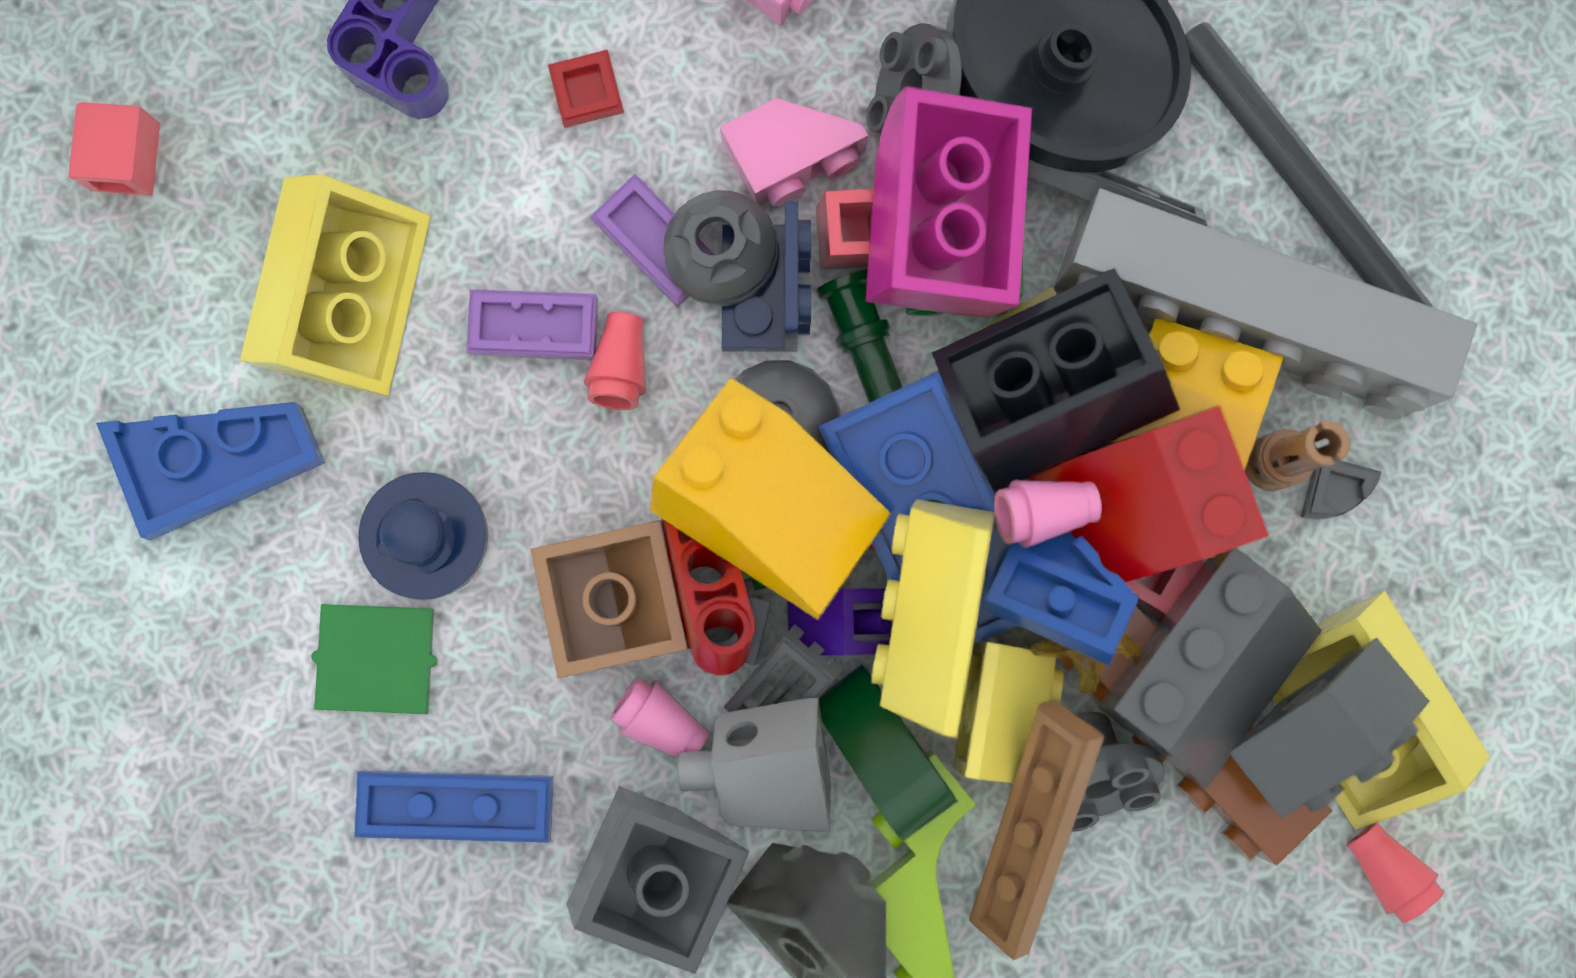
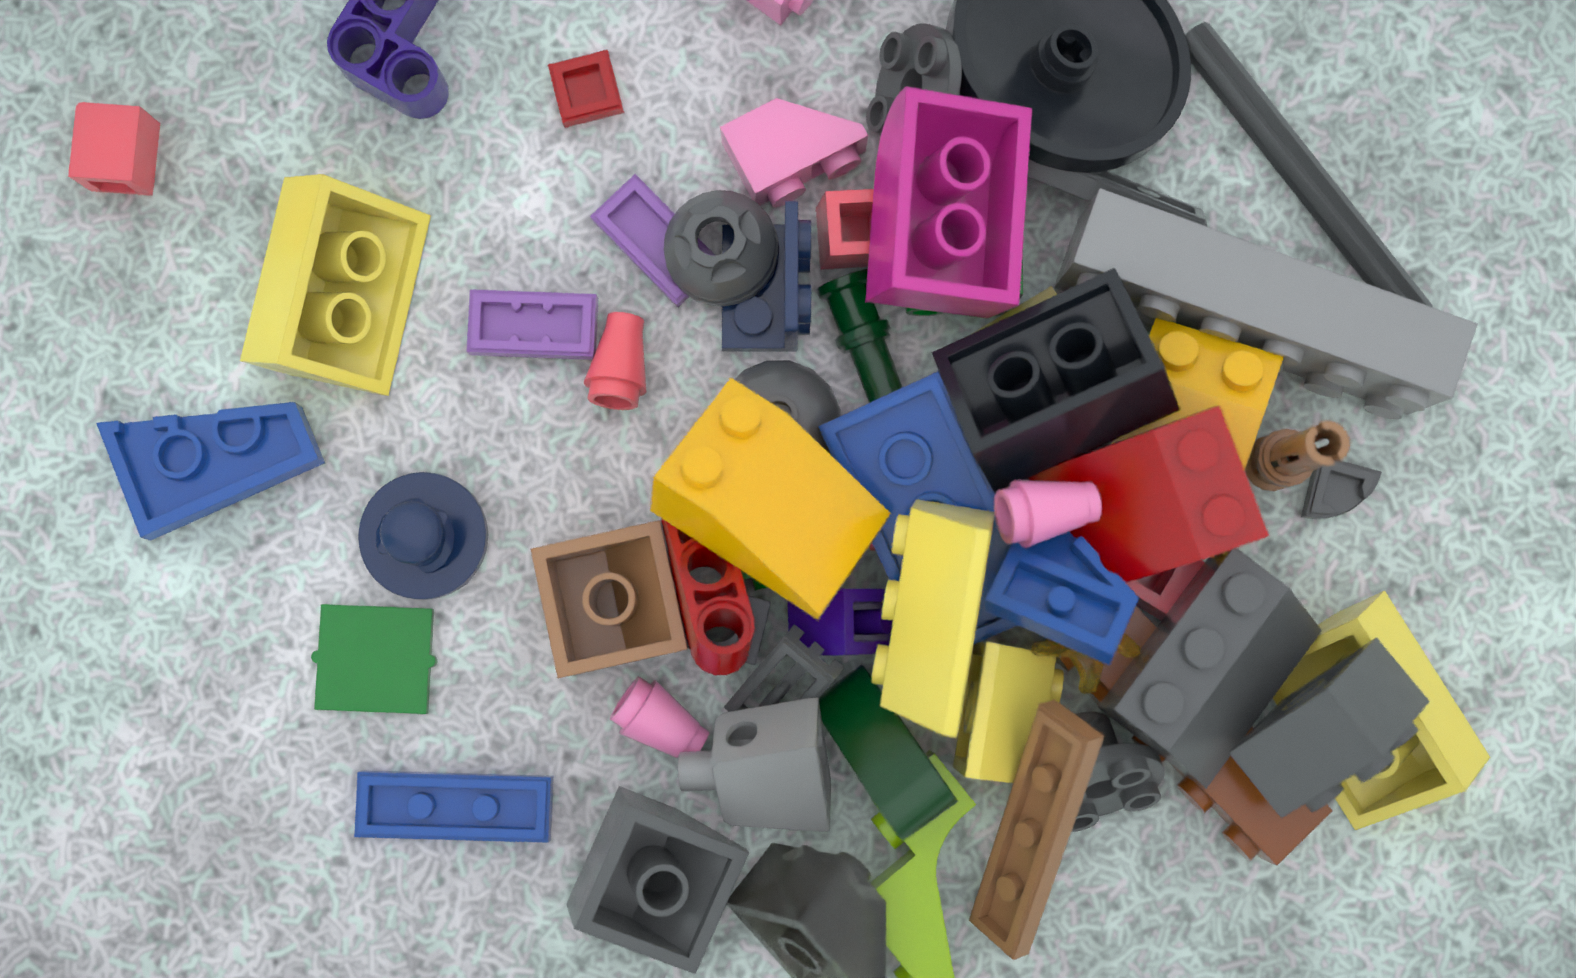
coral cone [1346,822,1444,923] -> none

